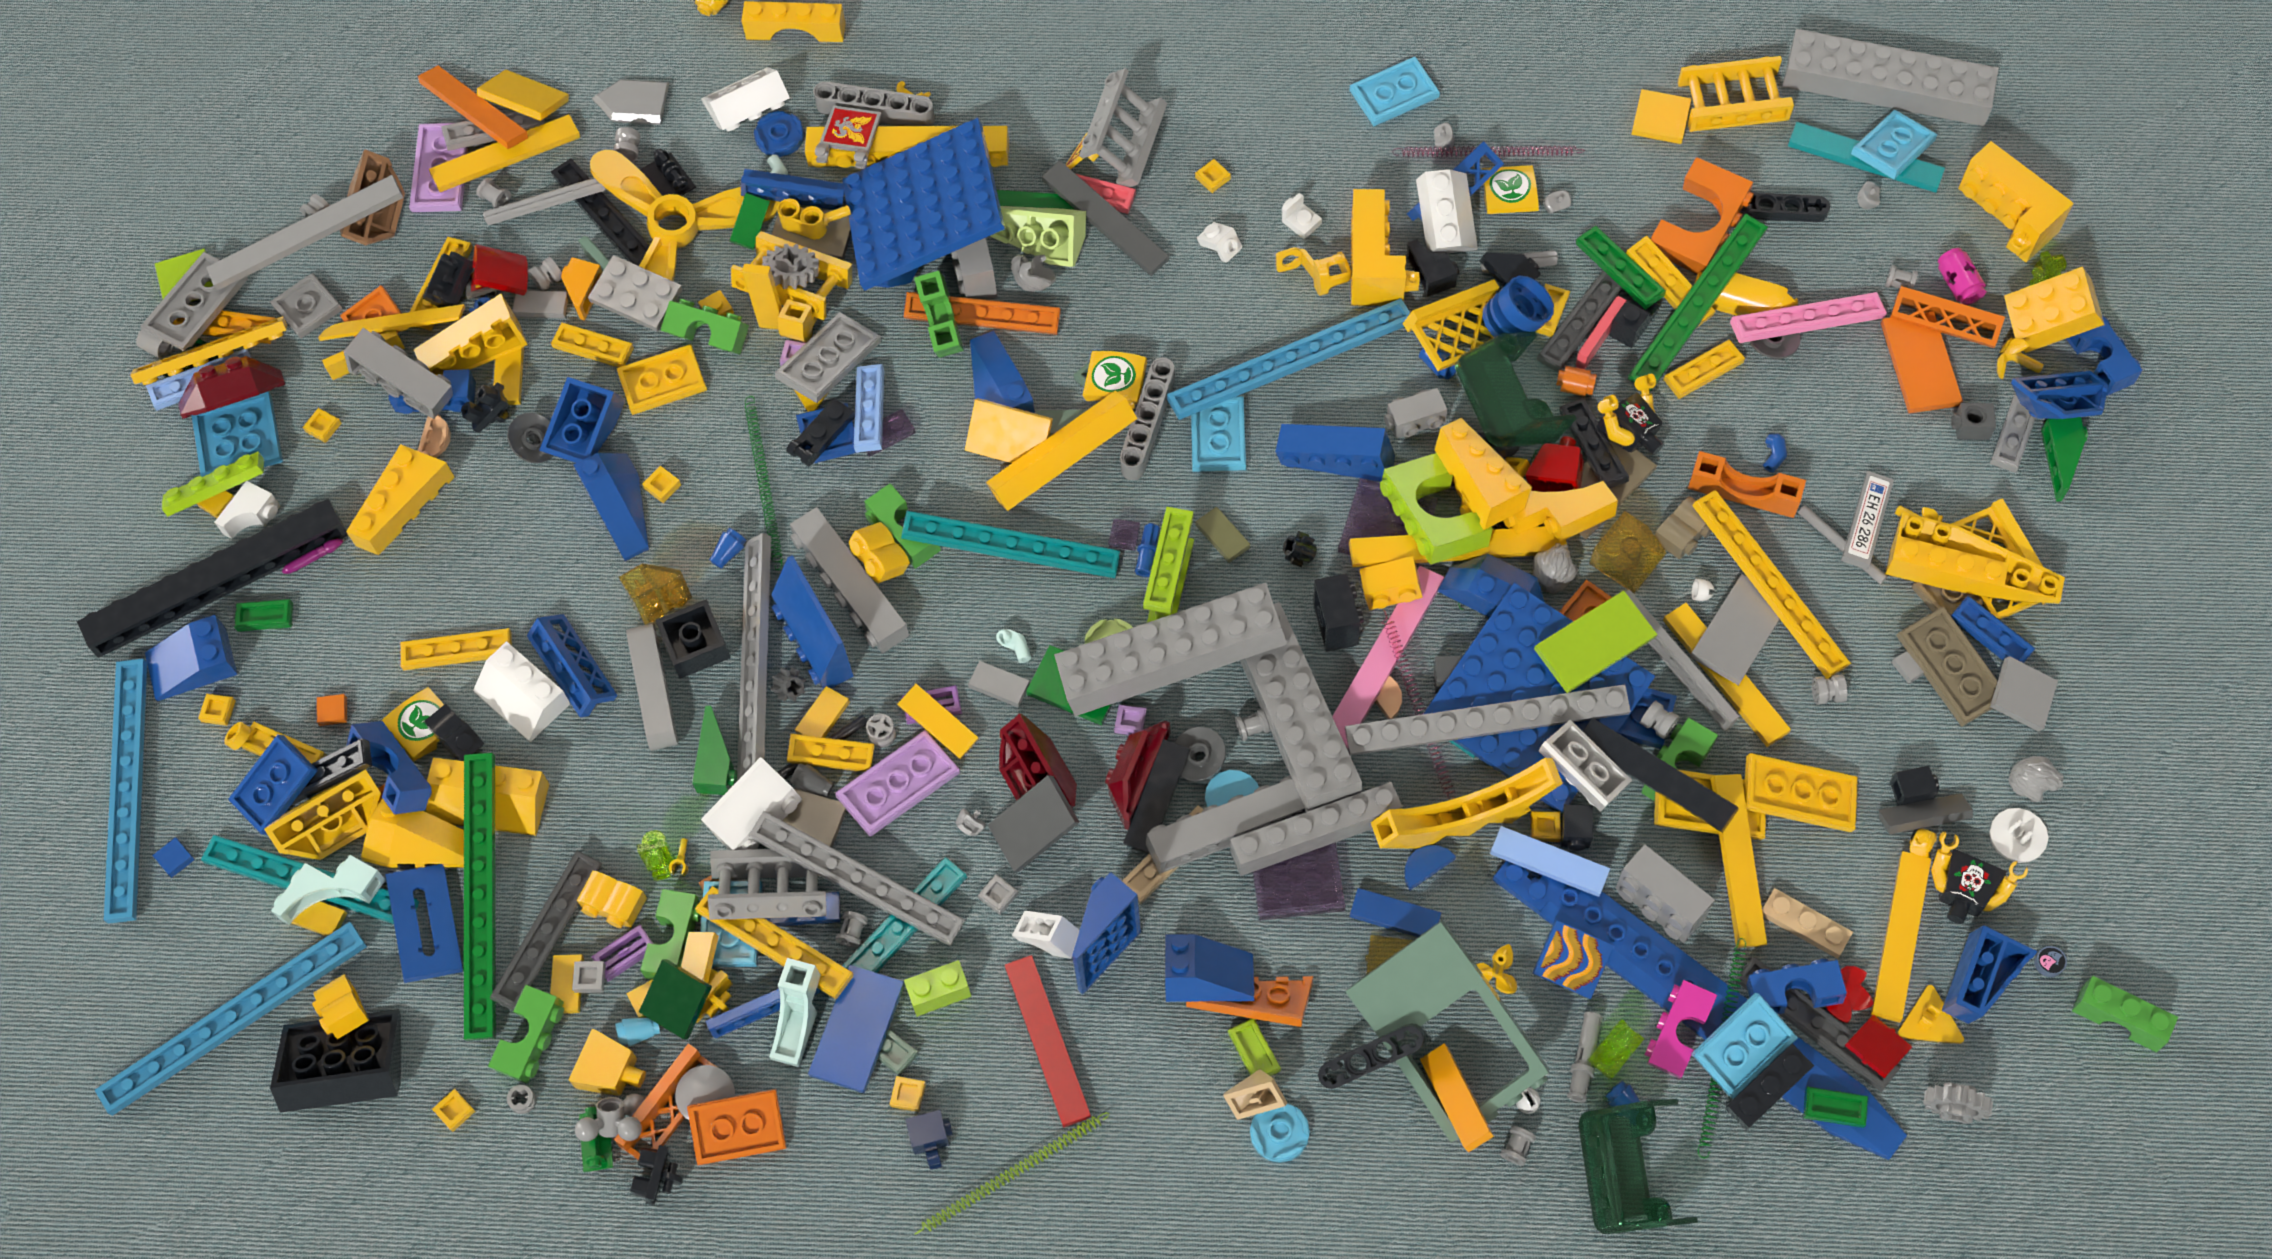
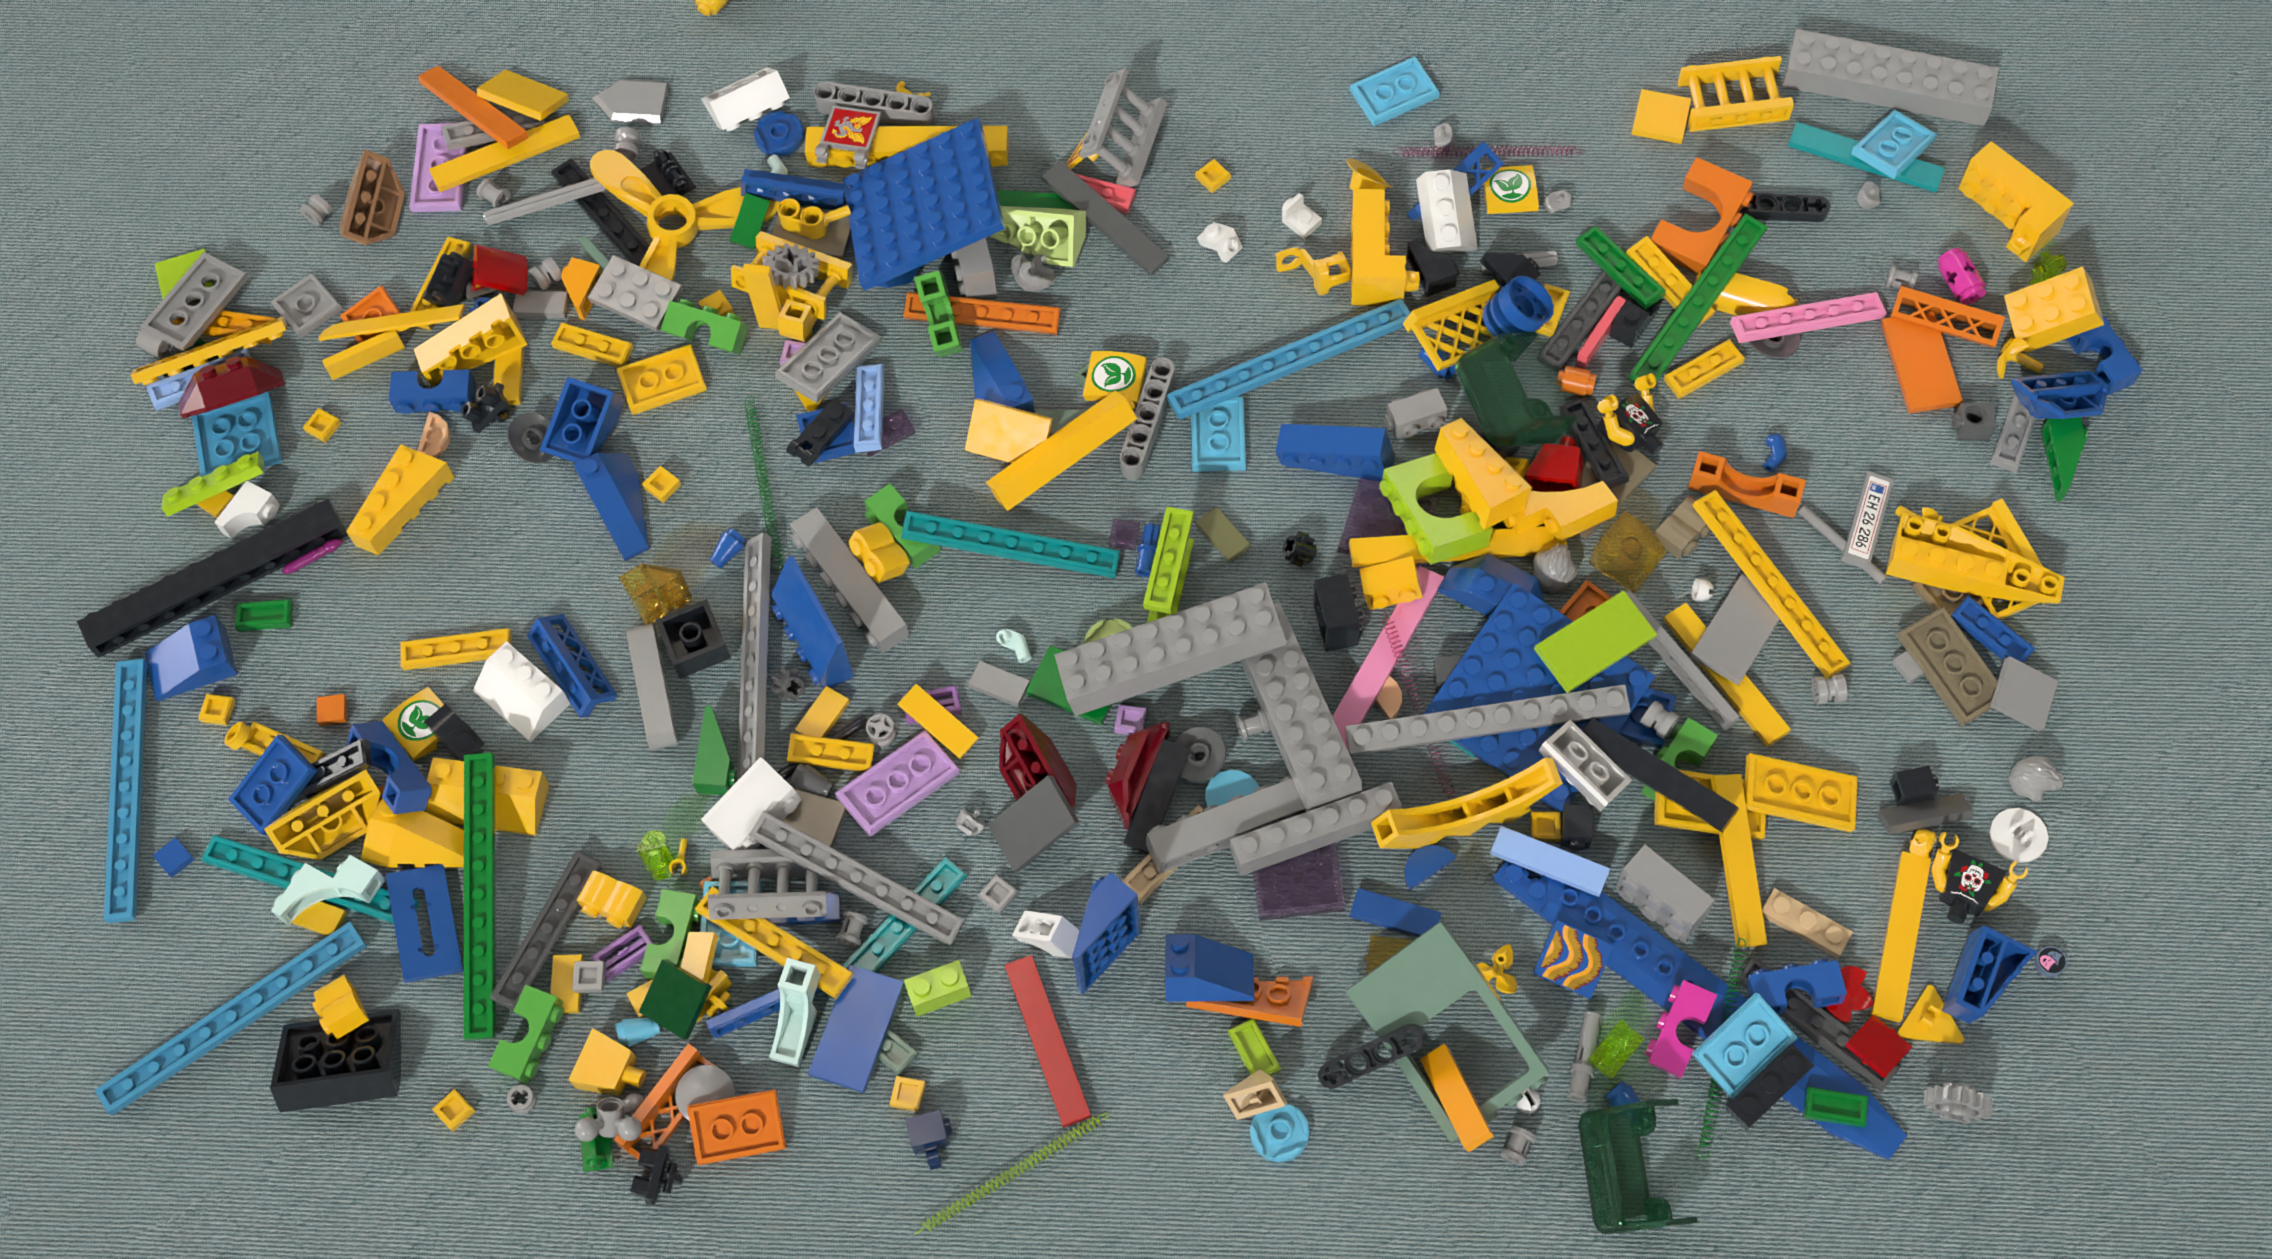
light grey tile [206,175,404,290] -> none
light grey wedge [343,328,453,419] -> none
yellow arch [741,1,846,42] -> none
bright green arch [2072,976,2178,1053] -> none
none -> yellow piece [1346,158,1392,191]

